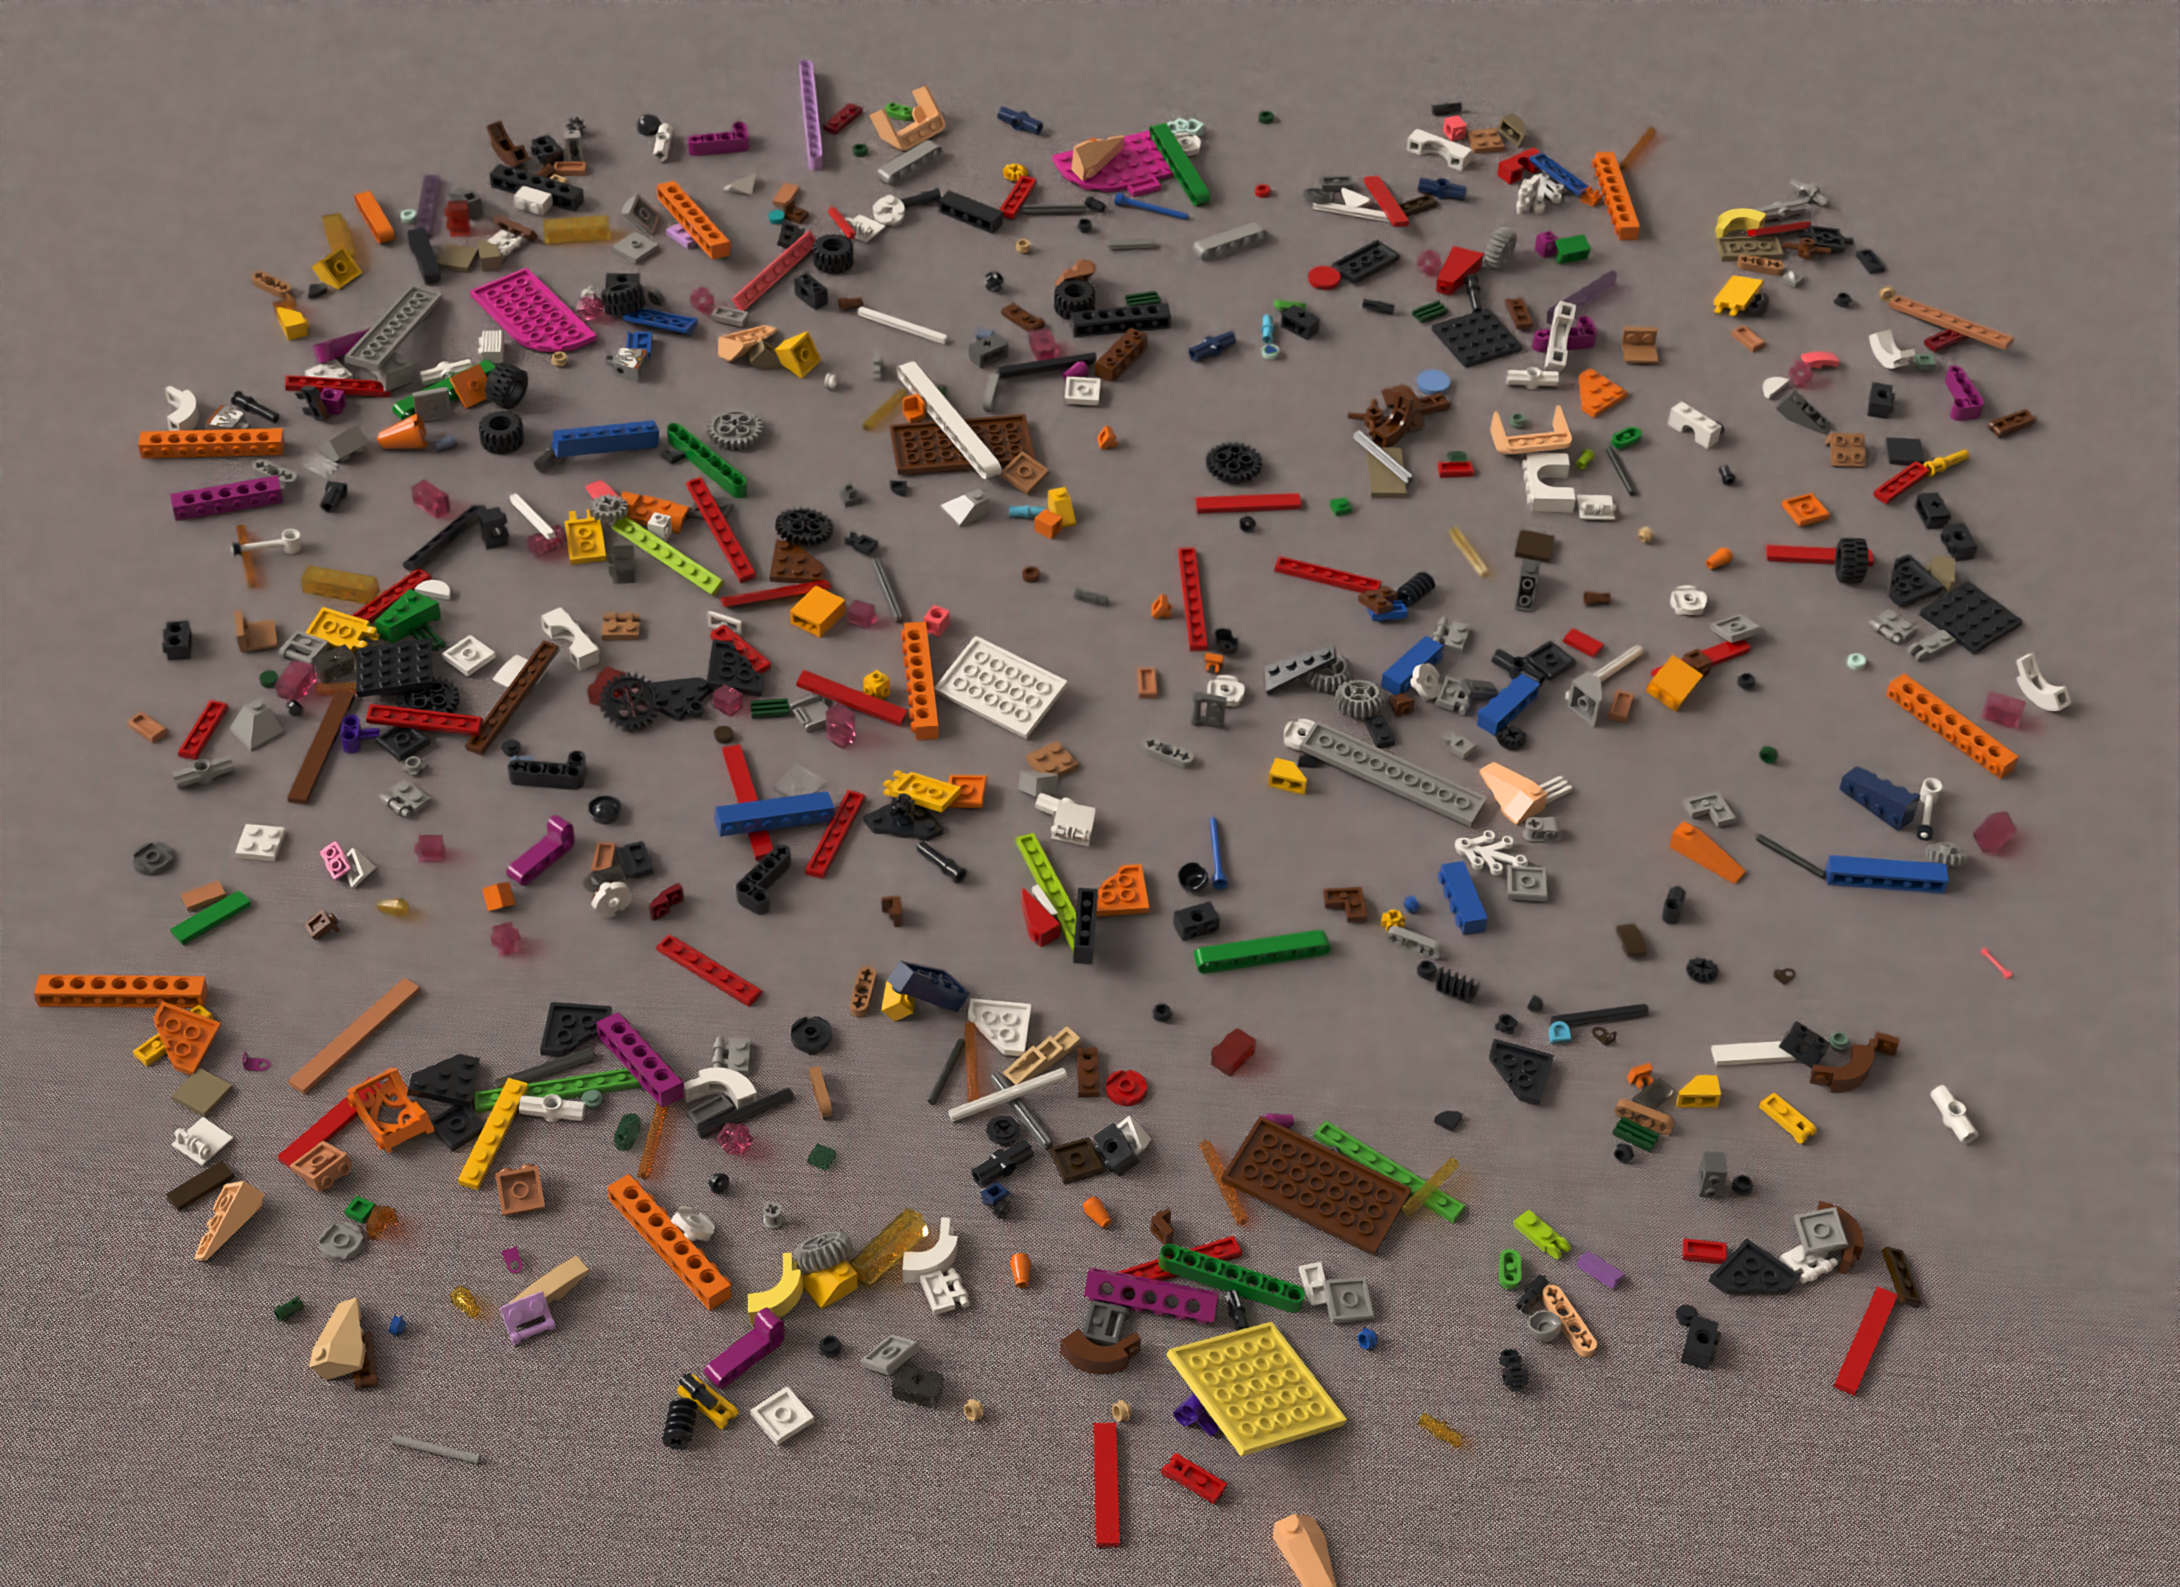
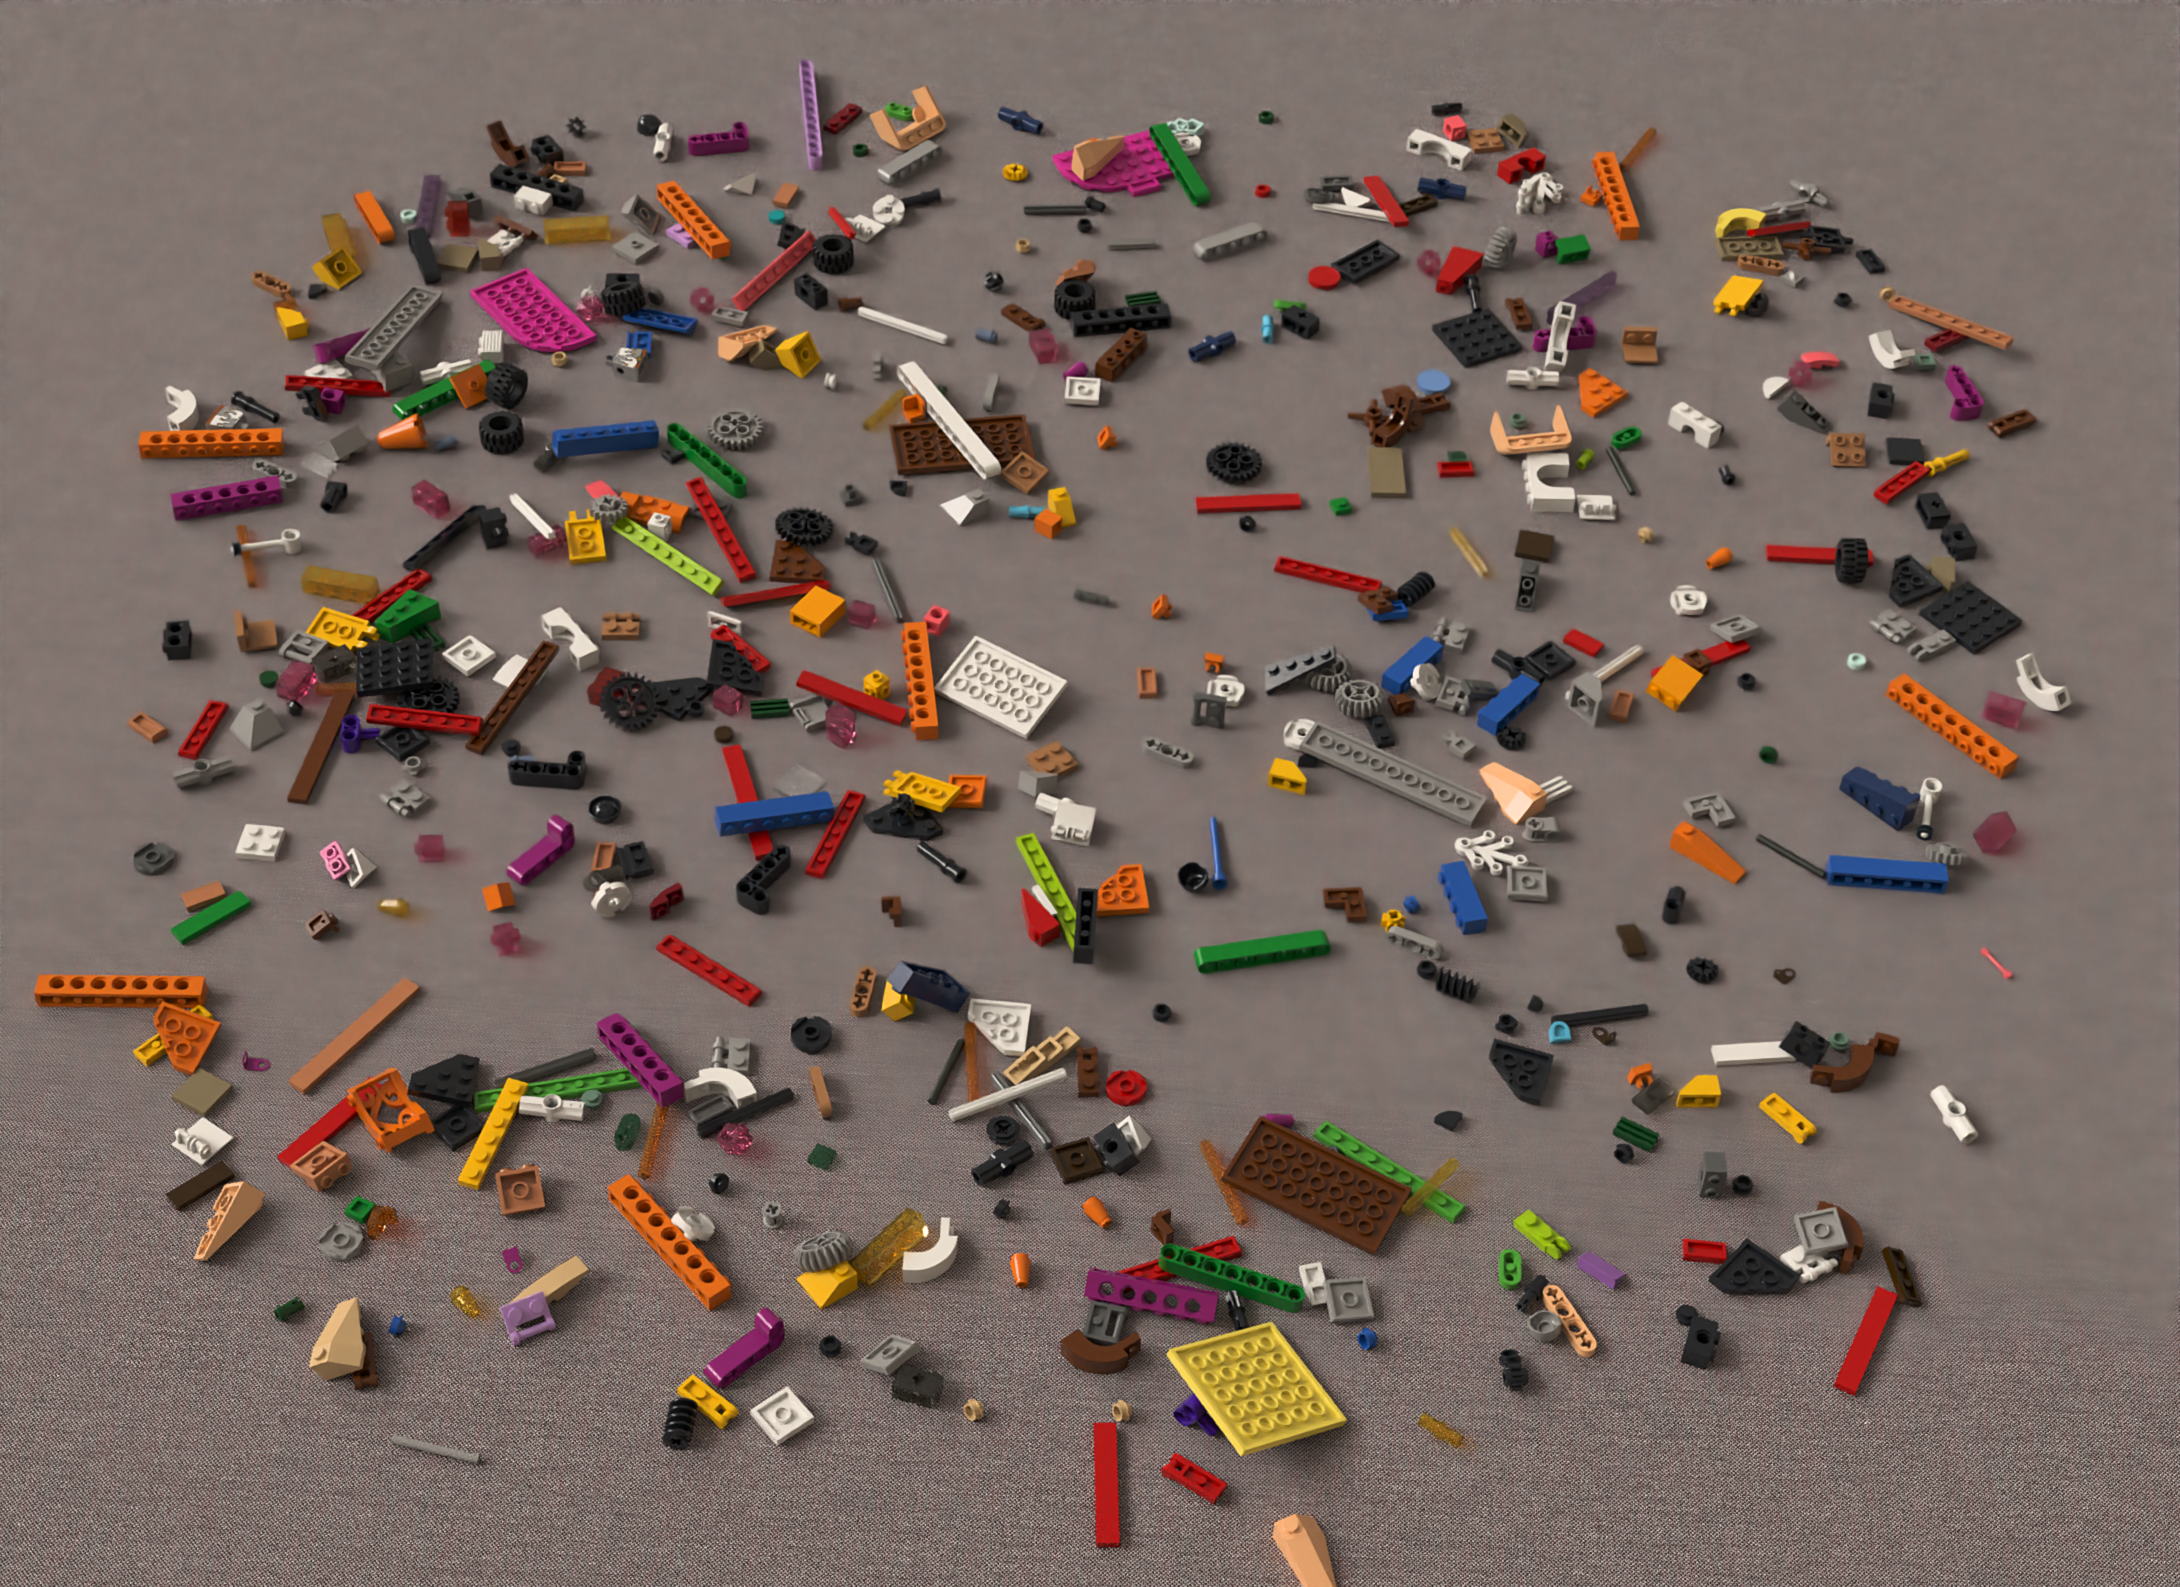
light grey plate [412,387,452,422] -> none
white tile [415,580,451,600] -> none
black plate [540,1002,613,1056] -> none
light grey torso [564,130,584,162] -> none
clear smoke brick [608,545,635,584] -> none
black axle [679,1373,717,1410] -> none
light yellow arch [748,1252,804,1325] -> none
reddish brown bracket [783,198,809,224] -> none
white plate [920,1268,970,1315] -> none
black brick [939,190,1003,234] -> none
dark grey brick [969,333,1008,368] -> none
dark blue slope [980,1182,1010,1204] -> none
black tile [996,352,1097,379] -> none
red plate [999,175,1037,219] -> none
reddish brown tile [1022,566,1040,583] -> none
blue piece [1114,192,1189,220] -> none
black brick [1173,901,1220,941] -> none
red tile [1177,548,1208,651] -> none
clear red brick [1211,1027,1256,1077] -> none
black hair [1212,628,1239,655] -> none
tile [1262,345,1279,360] -> none
axle [1353,430,1413,483] -> none
black axle [1362,299,1395,315] -> none
dark green tile [1412,300,1448,323] -> none
blue slope [1529,152,1589,199] -> none
reddish brown pin [1583,591,1611,605] -> none
medium nougat beam [1614,1099,1675,1135] -> none
nougat tile [1731,325,1766,353] -> none
orange plate [1781,493,1830,527] -> none

